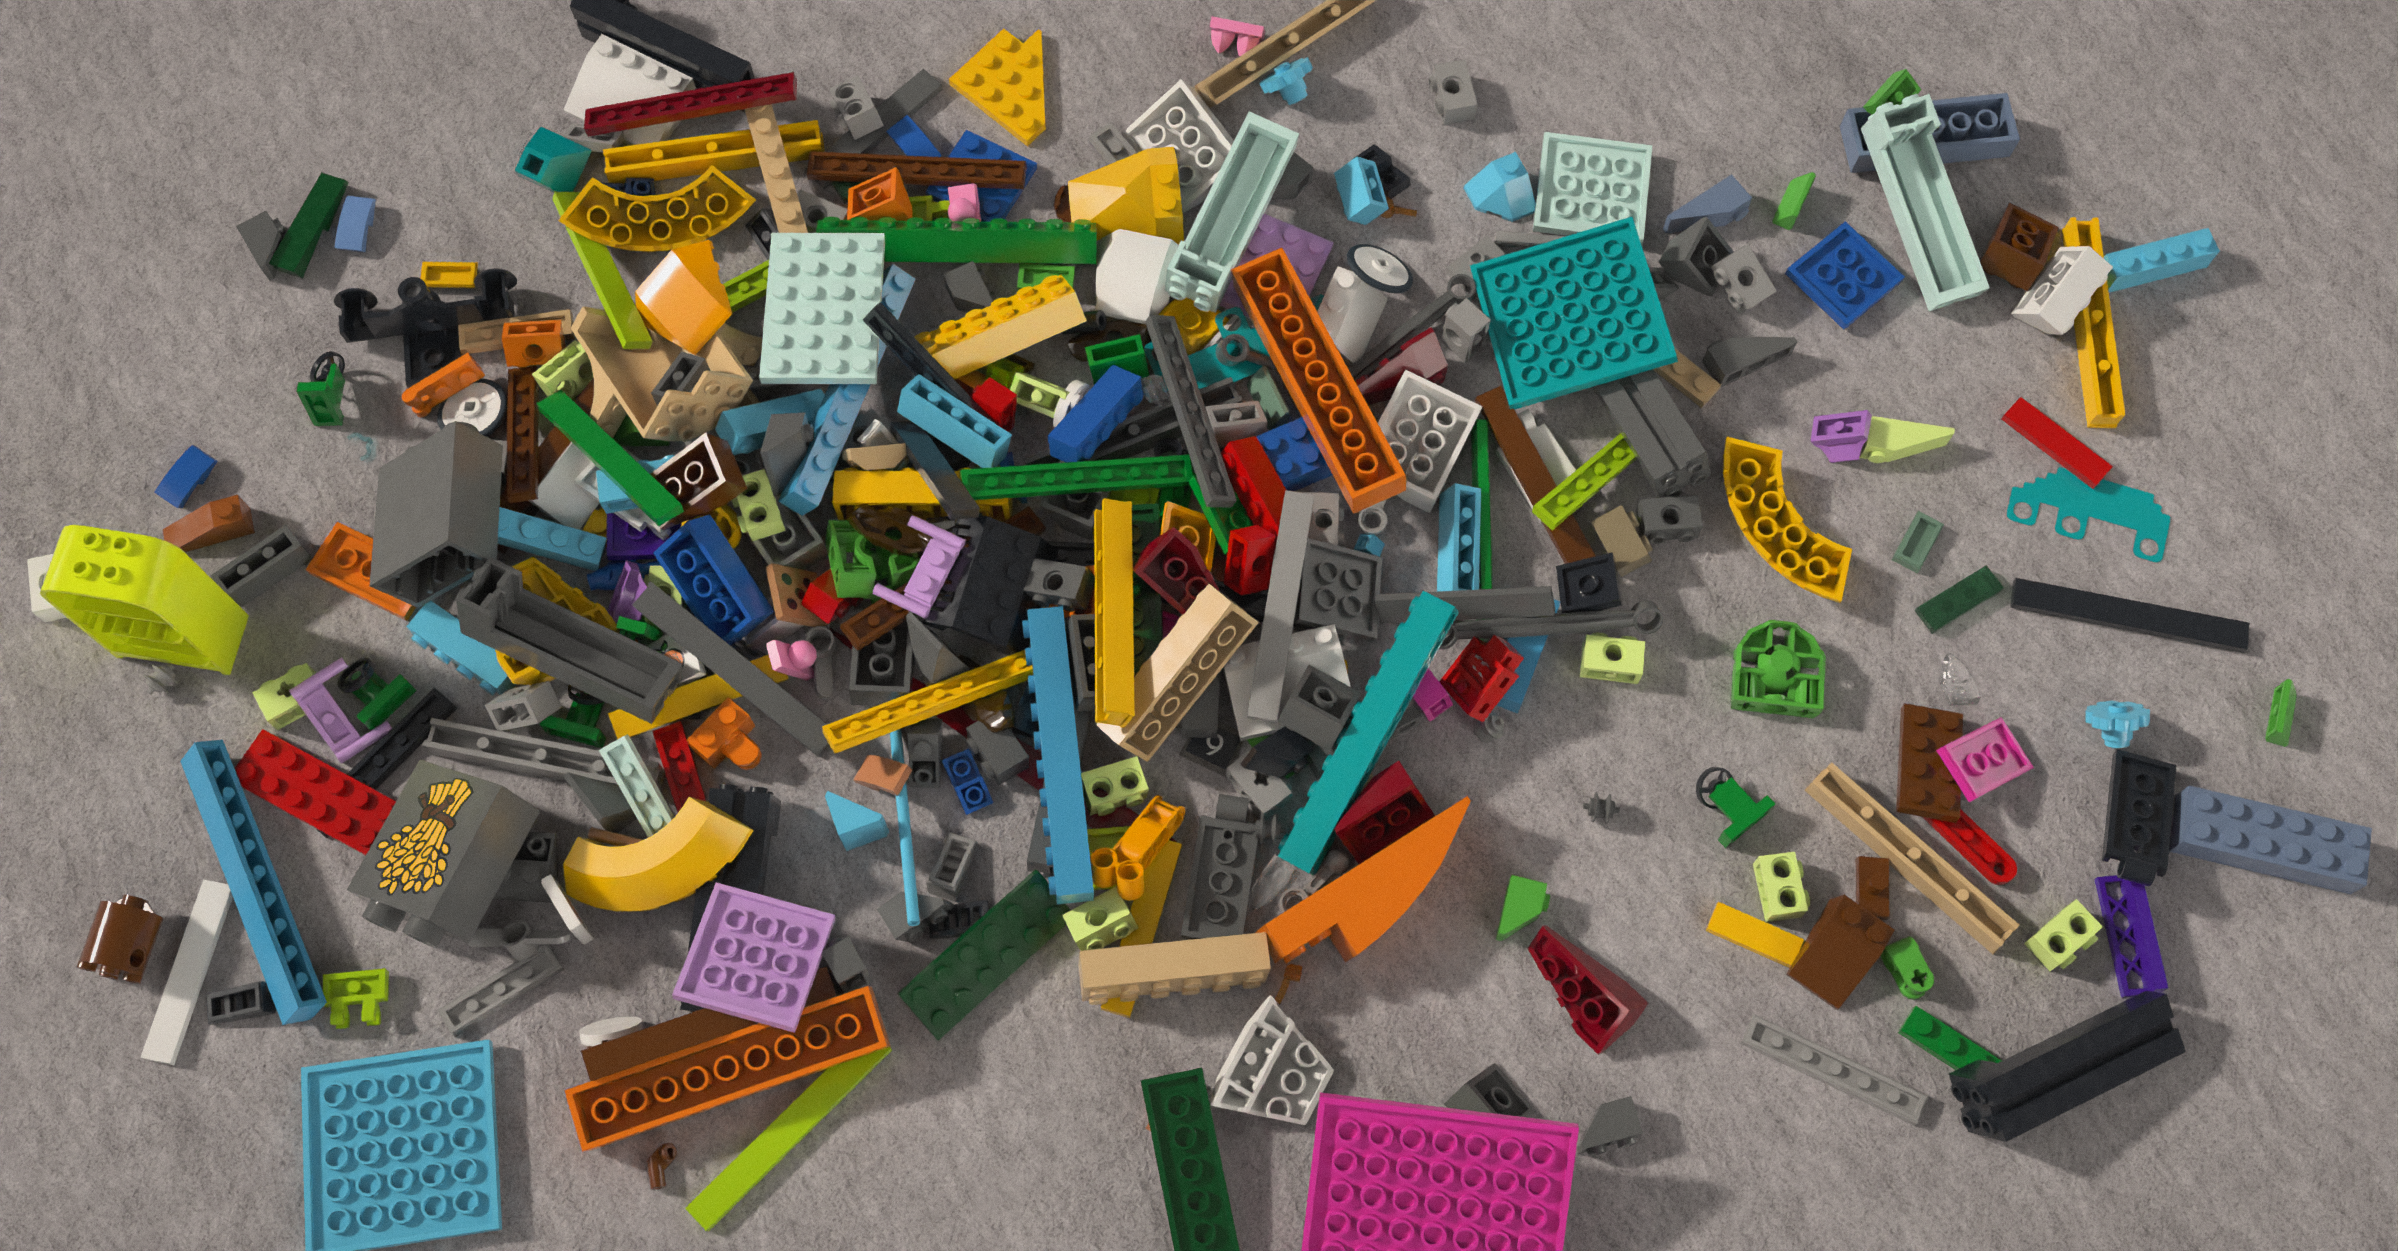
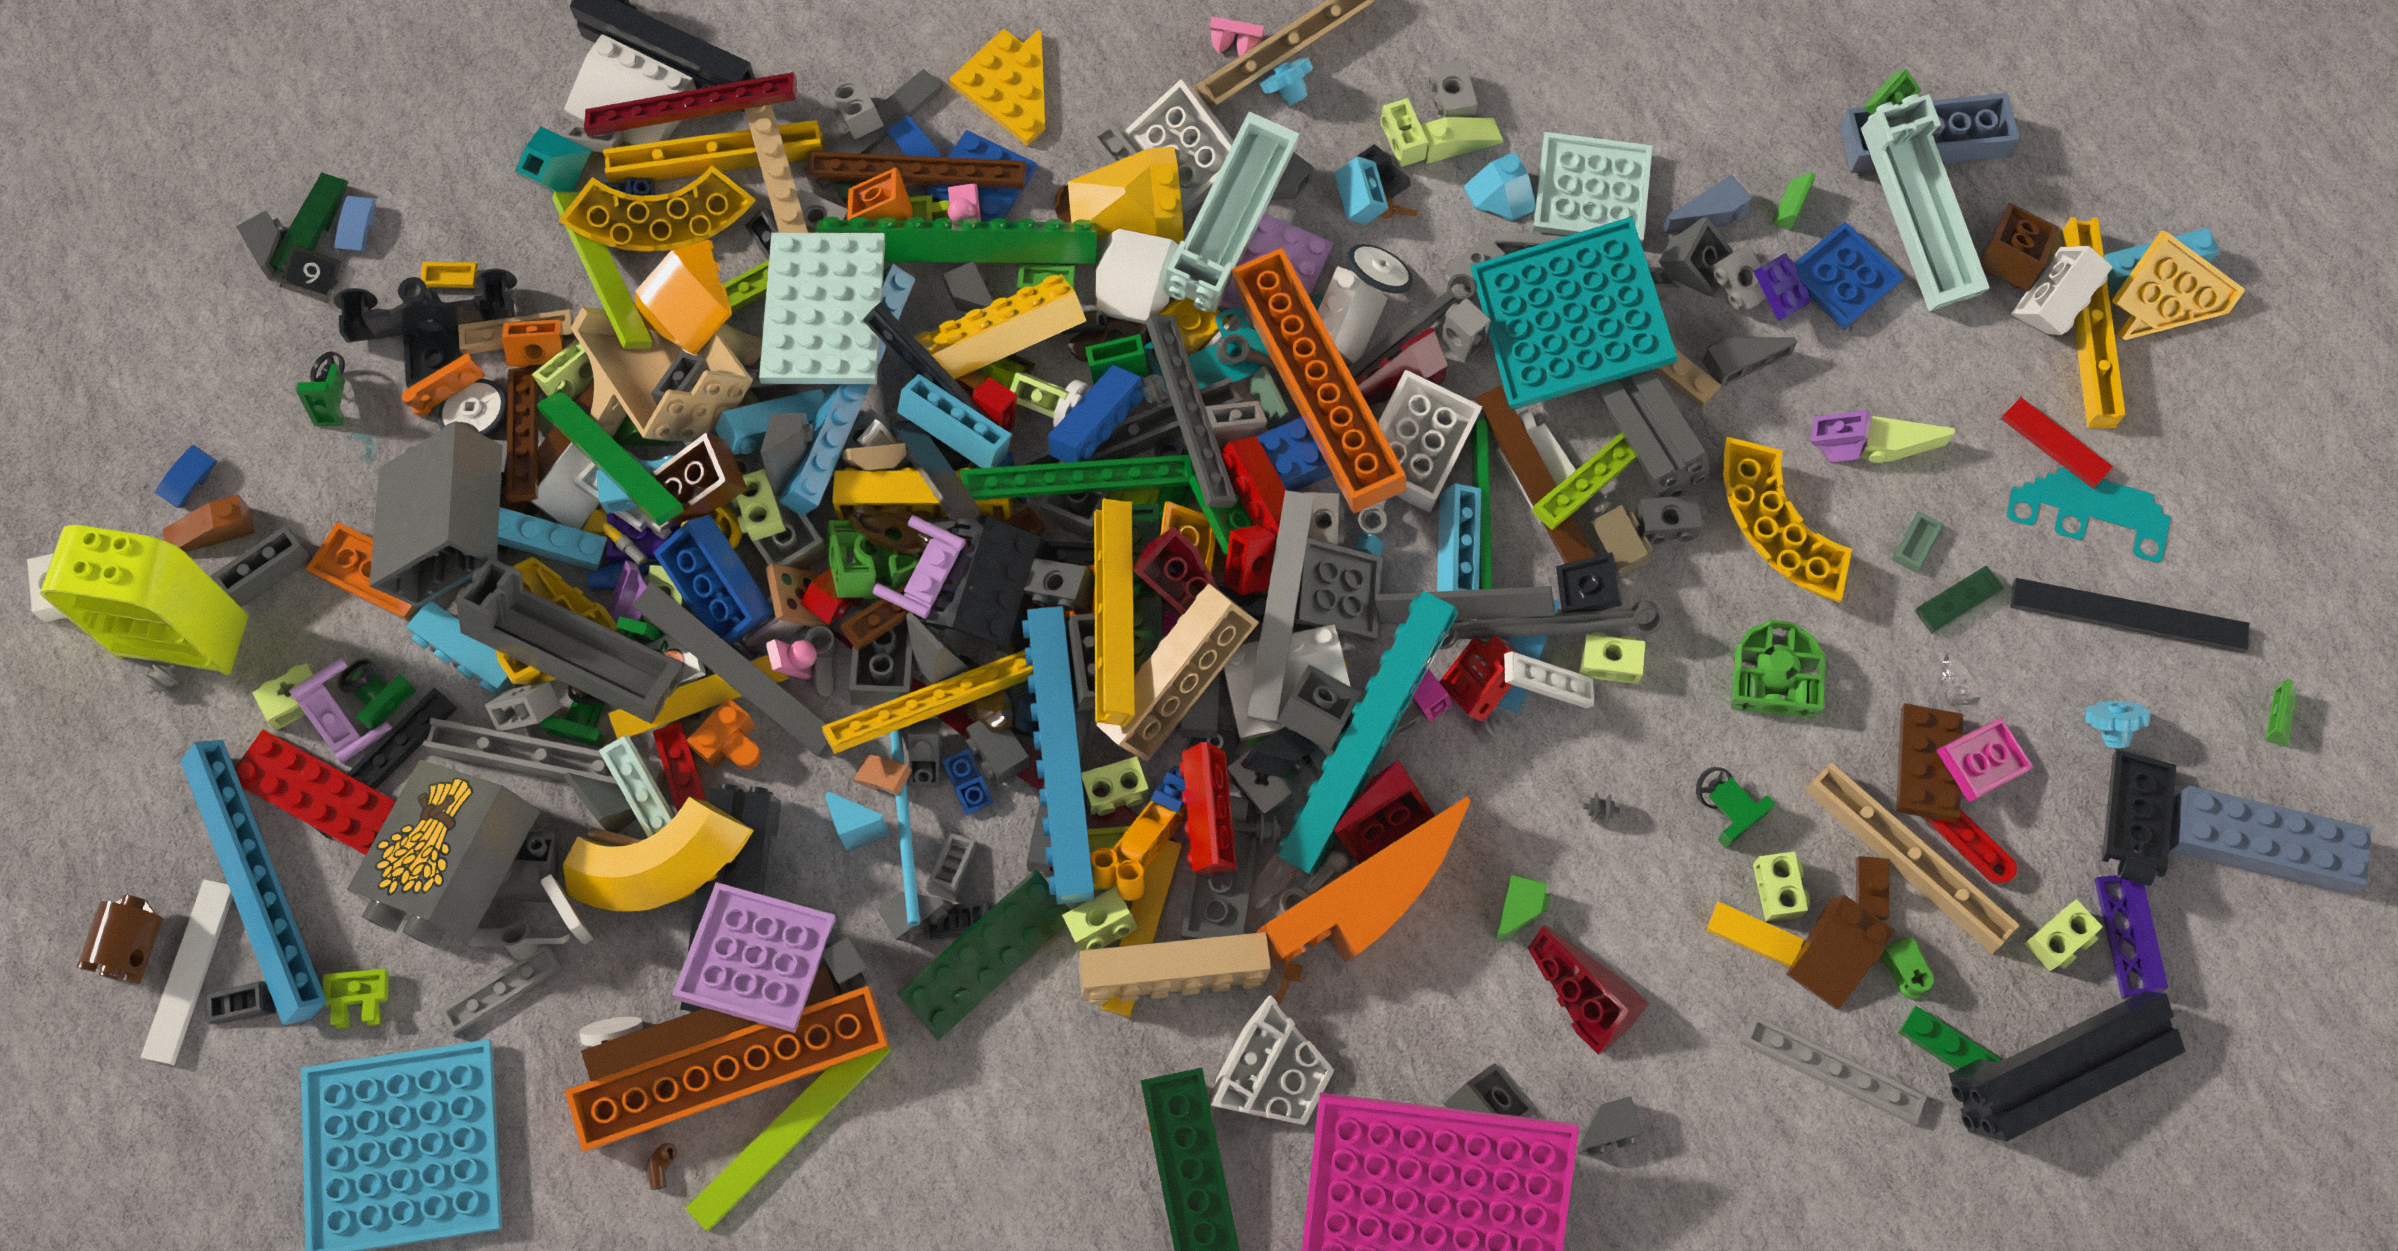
none -> piece [279,244,341,304]
none -> light grey piece [603,522,647,565]
none -> blue slope [1151,765,1185,813]
none -> red slope [1179,742,1237,876]
none -> yellowish green brick [1380,98,1428,167]
none -> yellowish green slope [1420,117,1503,164]
none -> white tile [1504,651,1594,708]
none -> dark purple plate [1753,253,1811,321]
none -> yellow wing [2111,230,2245,340]

